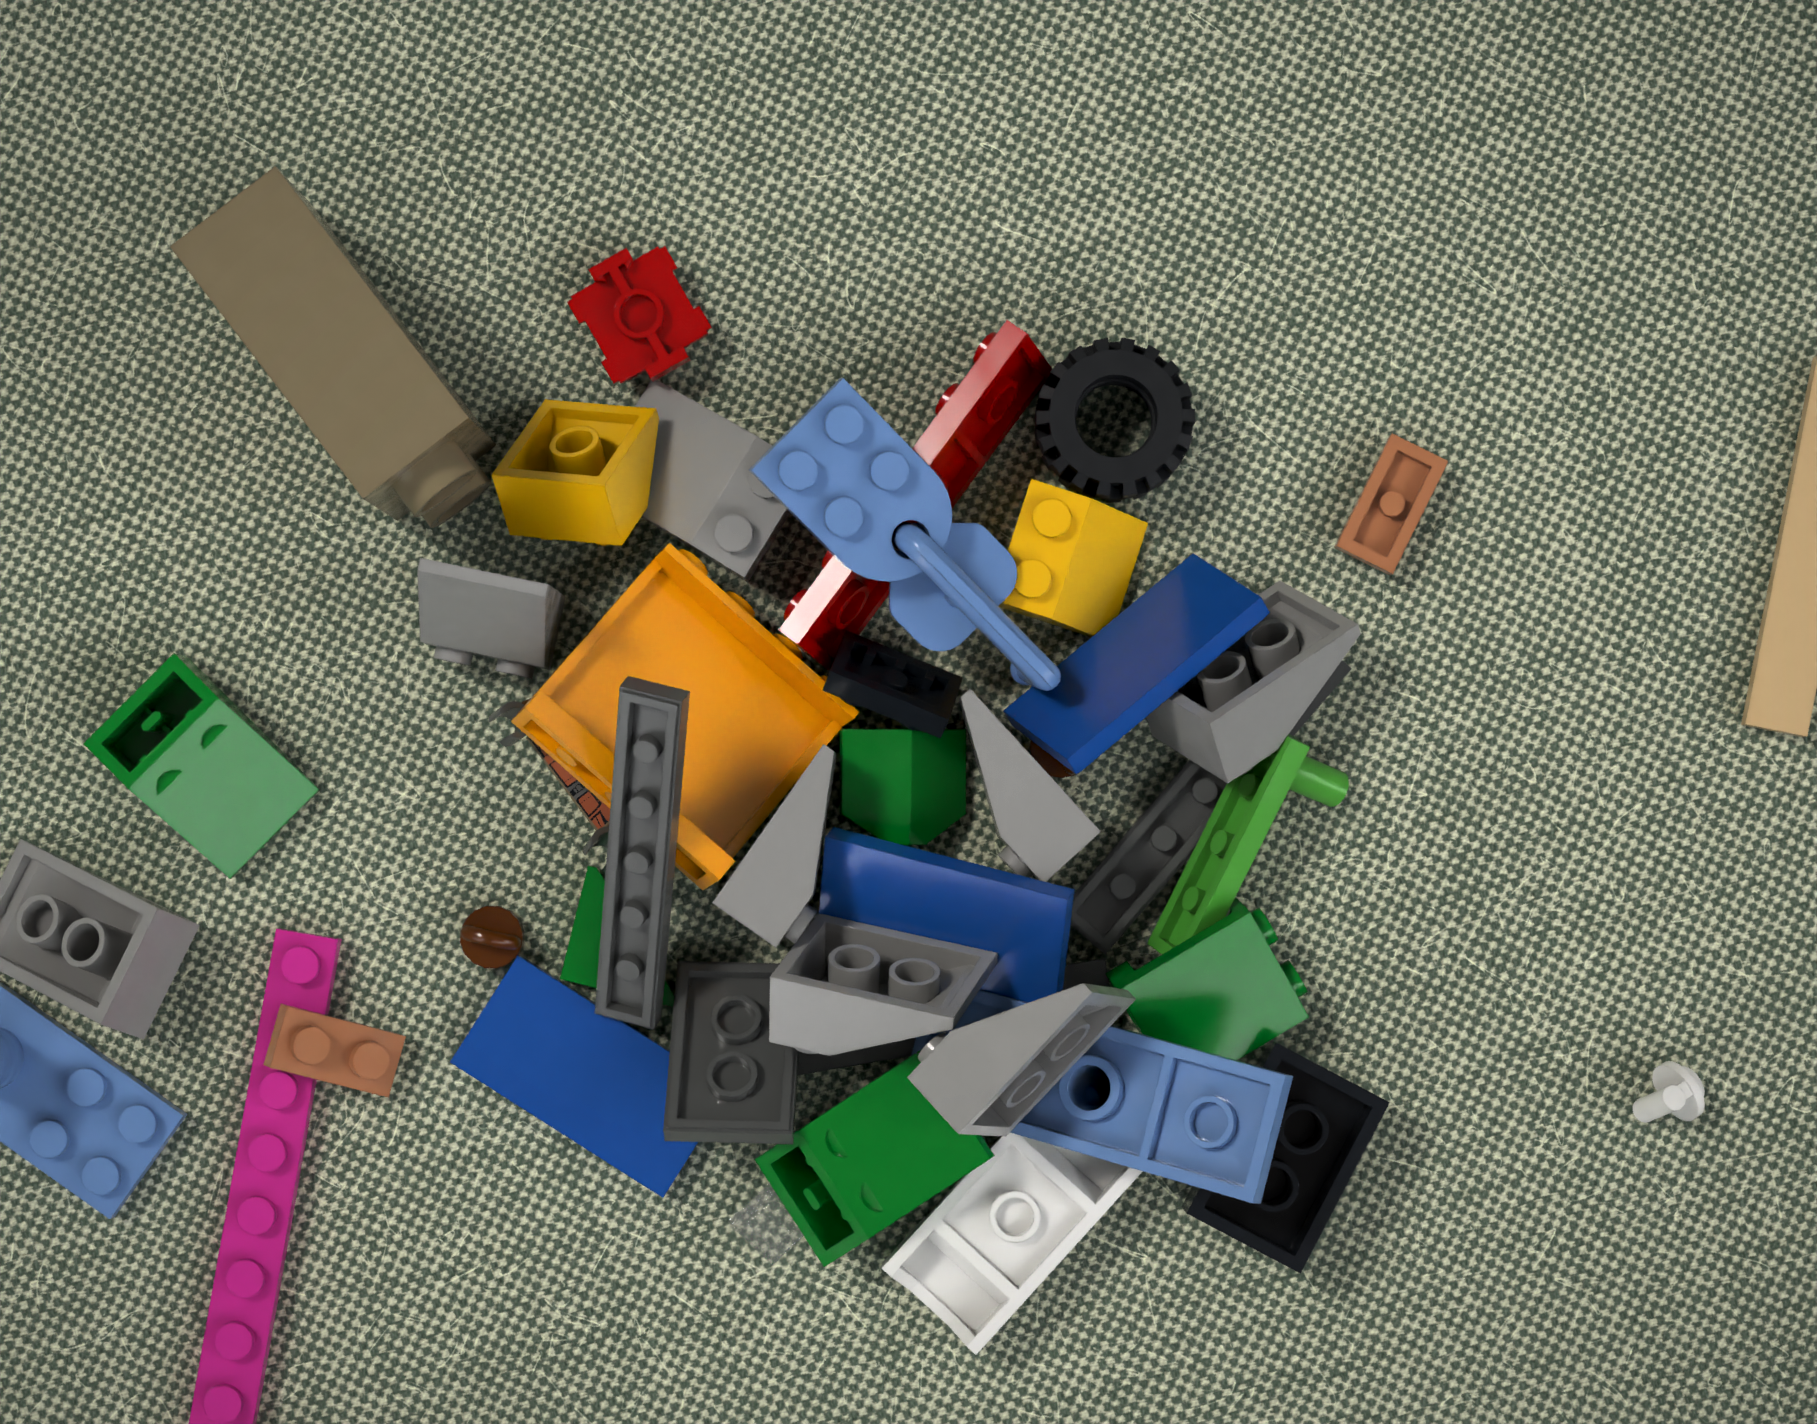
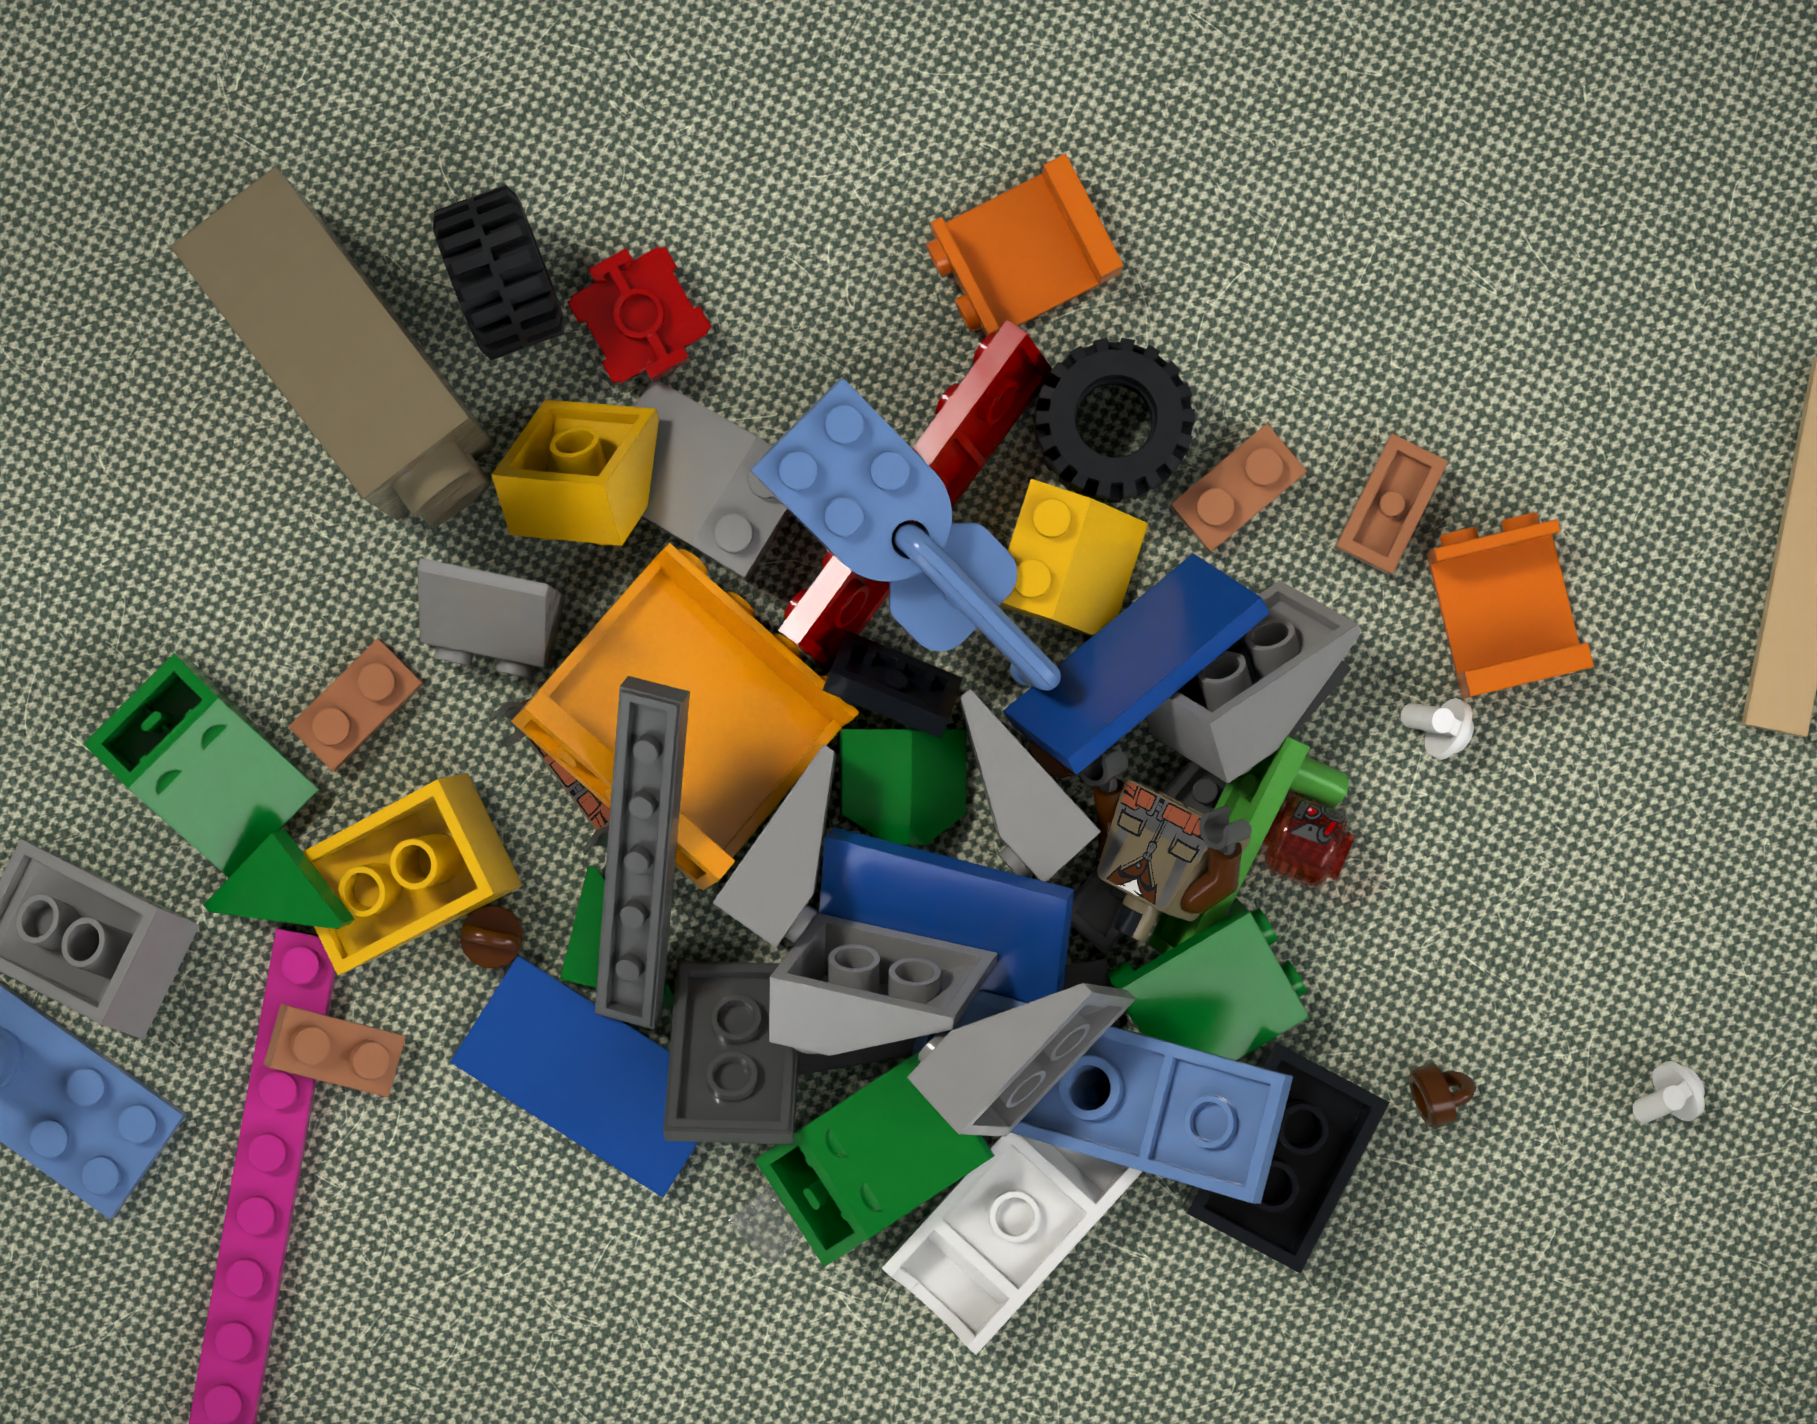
none -> green tile [203,829,355,929]
none -> nougat plate [288,638,425,772]
none -> yellow slope [303,773,523,976]
none -> black tyre [433,184,565,360]
none -> orange panel [925,153,1124,337]
none -> torso [1079,749,1252,942]
none -> nougat plate [1169,424,1307,554]
none -> clear red head [1262,795,1356,888]
none -> white plate [1401,698,1474,760]
none -> reddish brown tile [1409,1062,1476,1129]
none -> orange panel [1426,512,1594,699]

